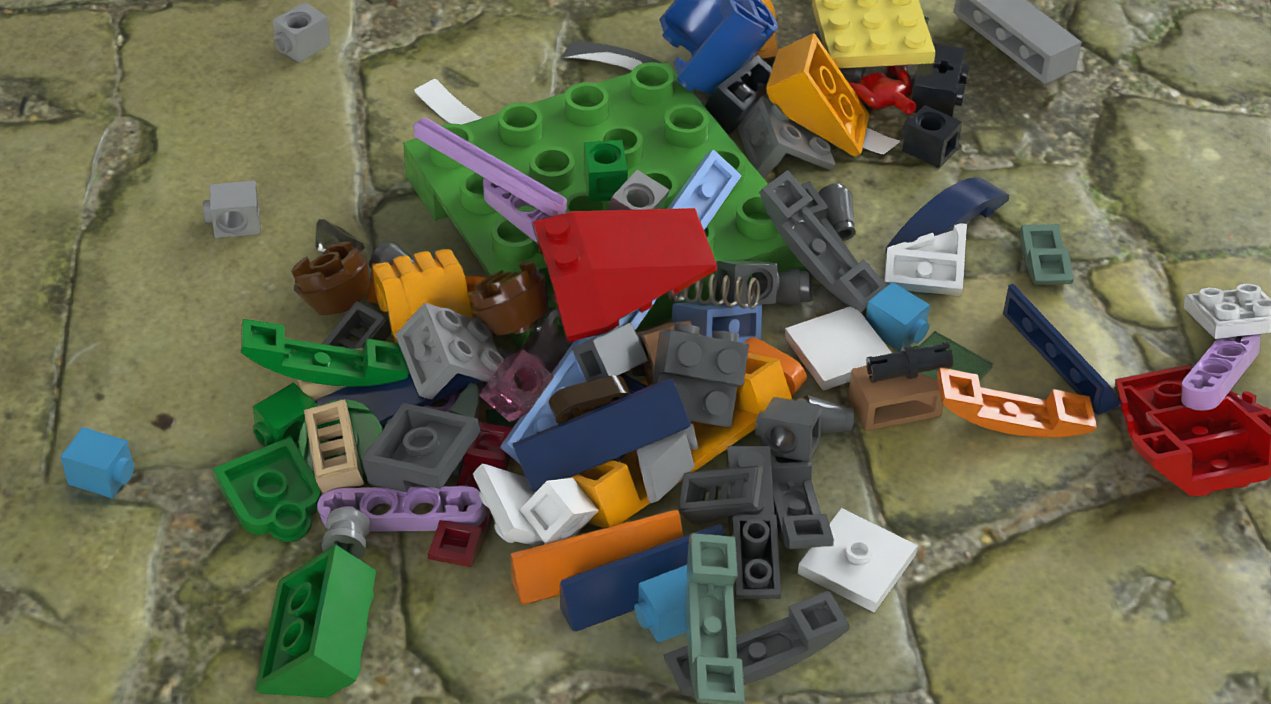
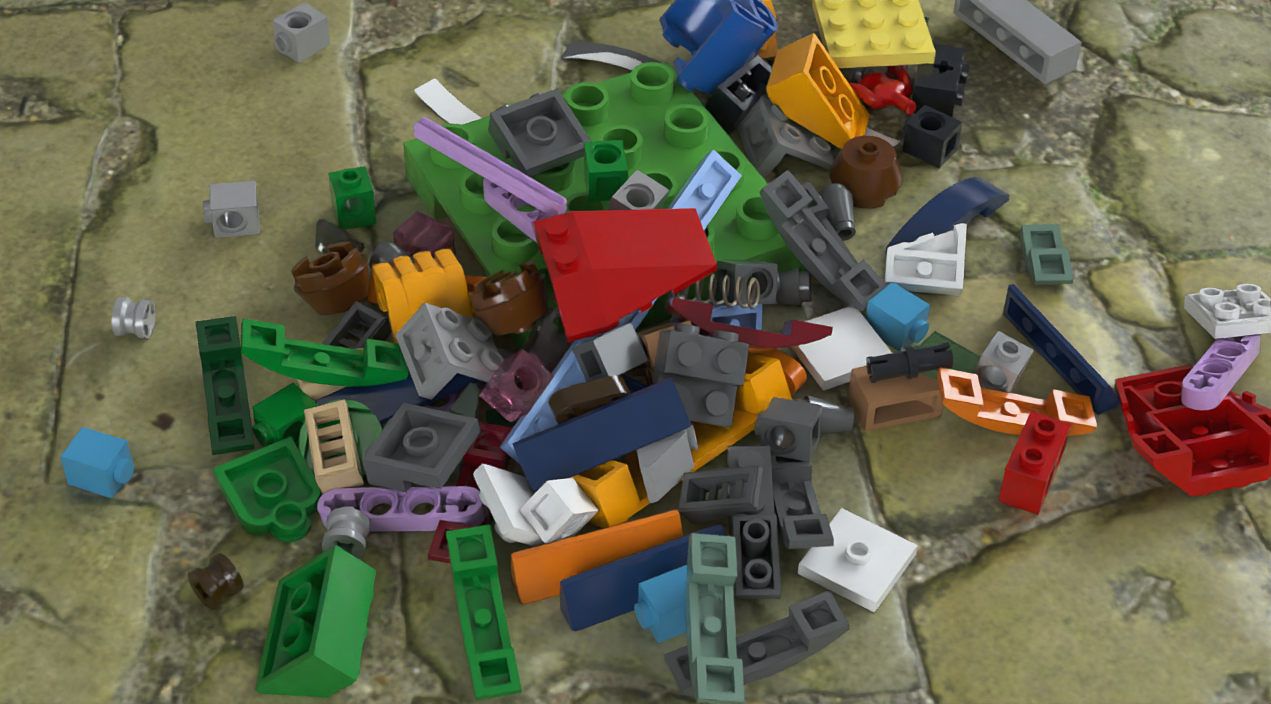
none -> light grey wheel [112,297,156,339]
none -> dark brown wheel [188,553,244,610]
none -> dark green slope [195,316,255,455]
none -> green brick [328,166,376,231]
none -> clear pink brick [393,211,456,259]
none -> green slope [446,525,522,701]
none -> dark grey plate [488,89,592,177]
none -> dark red slope [665,297,833,349]
none -> reddish brown cone [829,136,903,209]
none -> light grey brick [973,331,1034,393]
none -> red brick [998,411,1071,515]

